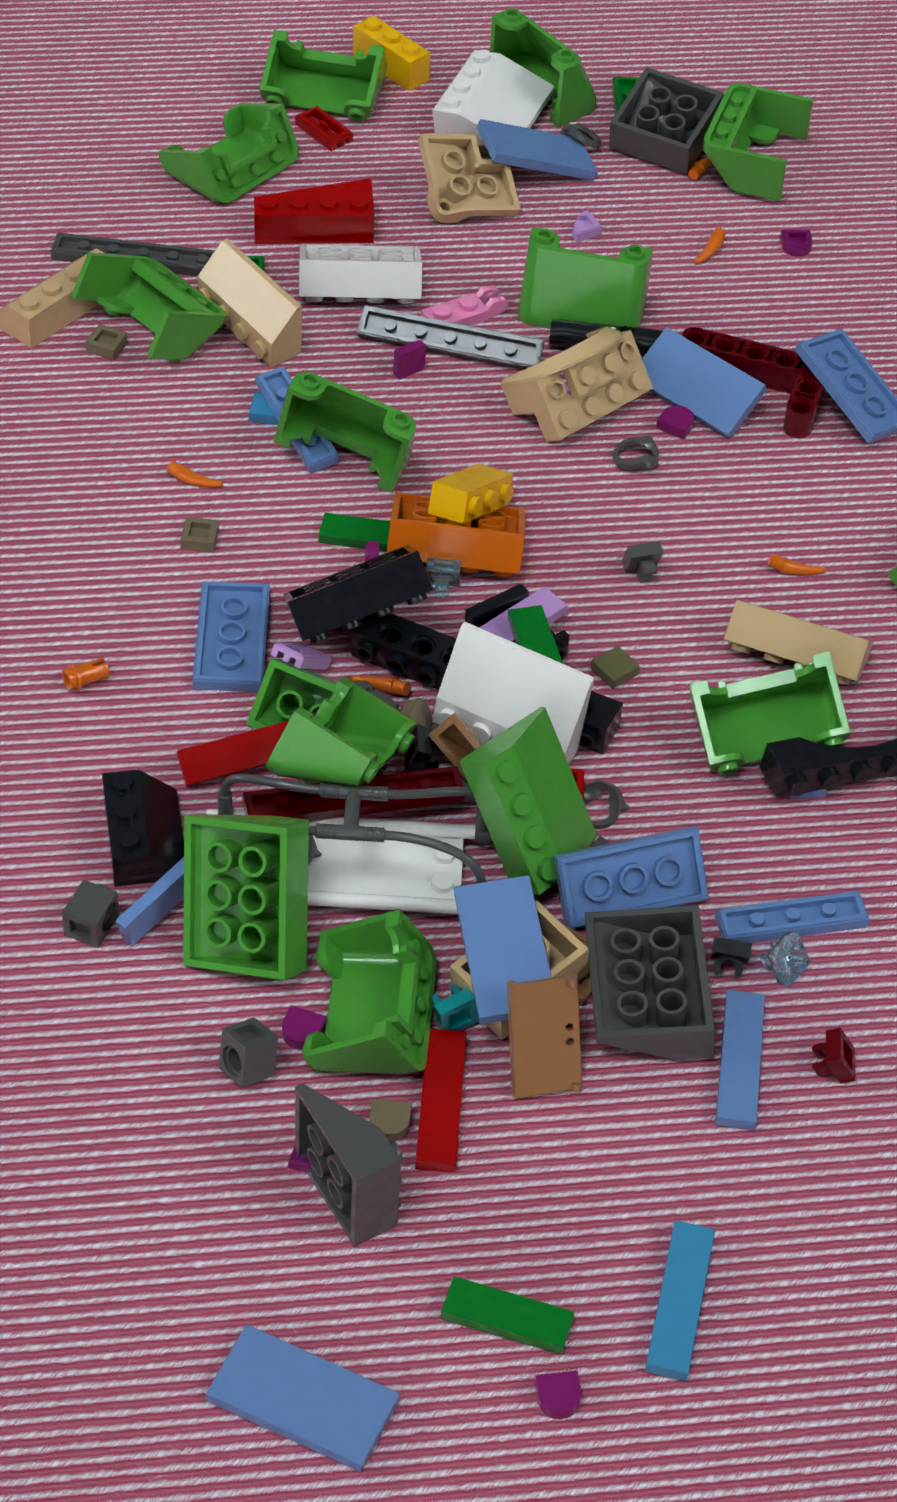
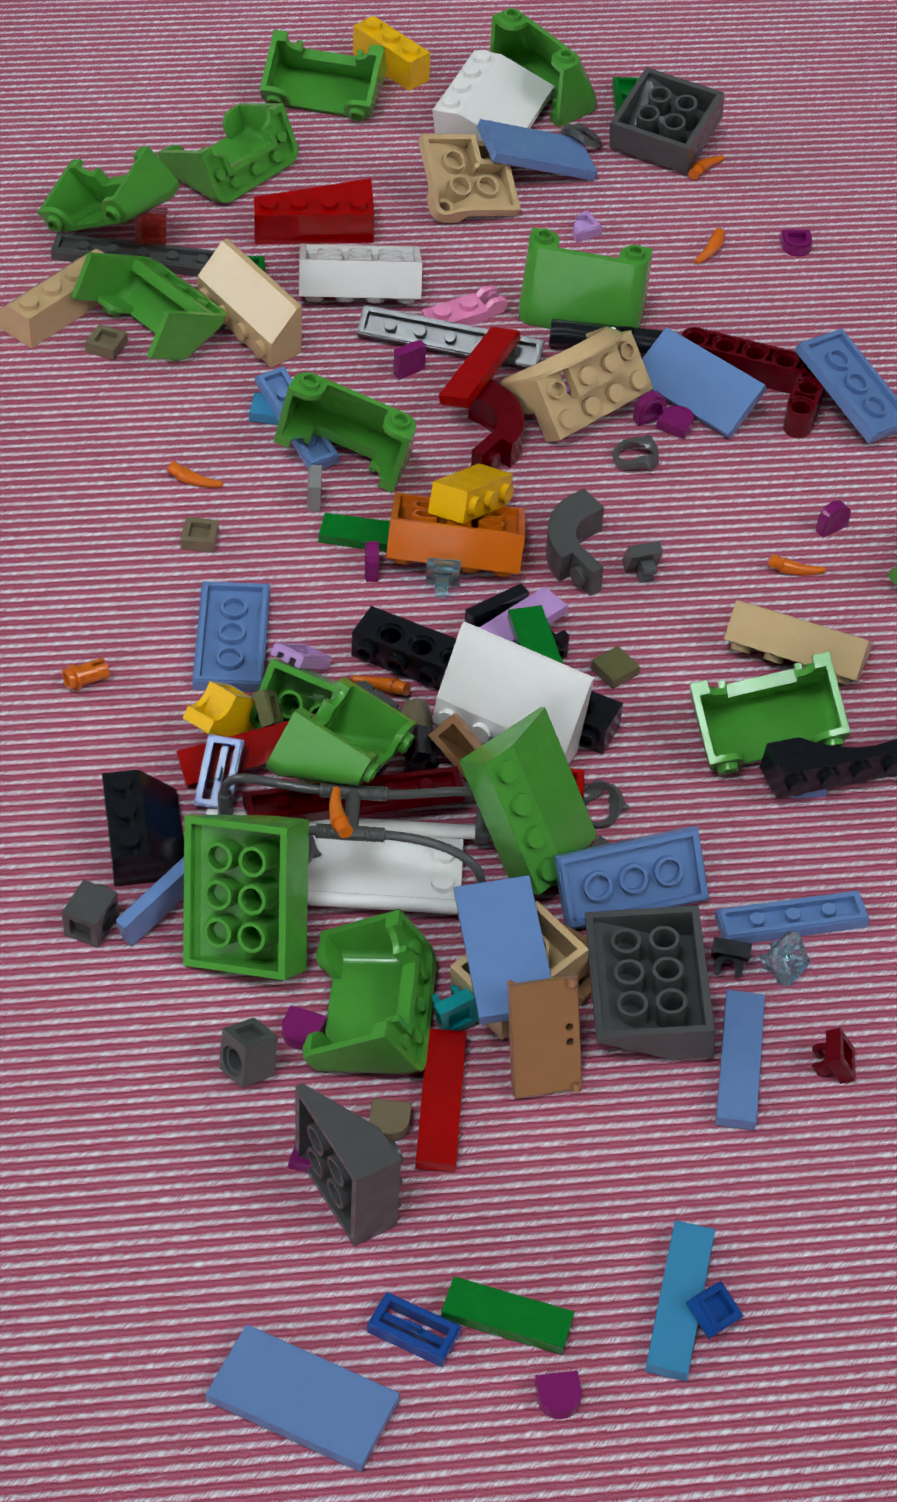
black slope [283,544,433,644] -> none
red tile [295,106,353,151] -> none
bright green windscreen [703,83,813,201] -> none
none -> bright green windscreen [37,146,180,232]
none -> clear red brick [136,208,168,245]
none -> yellow brick [183,681,255,737]
none -> tile [194,734,245,809]
none -> olive tile [252,689,284,728]
none -> light grey tile [307,465,322,512]
none -> orange helmet [329,786,353,838]
none -> blue tile [367,1291,462,1368]
none -> red tile [438,327,521,409]
none -> dark red arch [468,380,525,468]
none -> dark grey arch [546,489,604,596]
none -> magenta tile [633,391,667,426]
none -> blue tile [686,1280,744,1339]
none -> magenta tile [816,500,851,538]

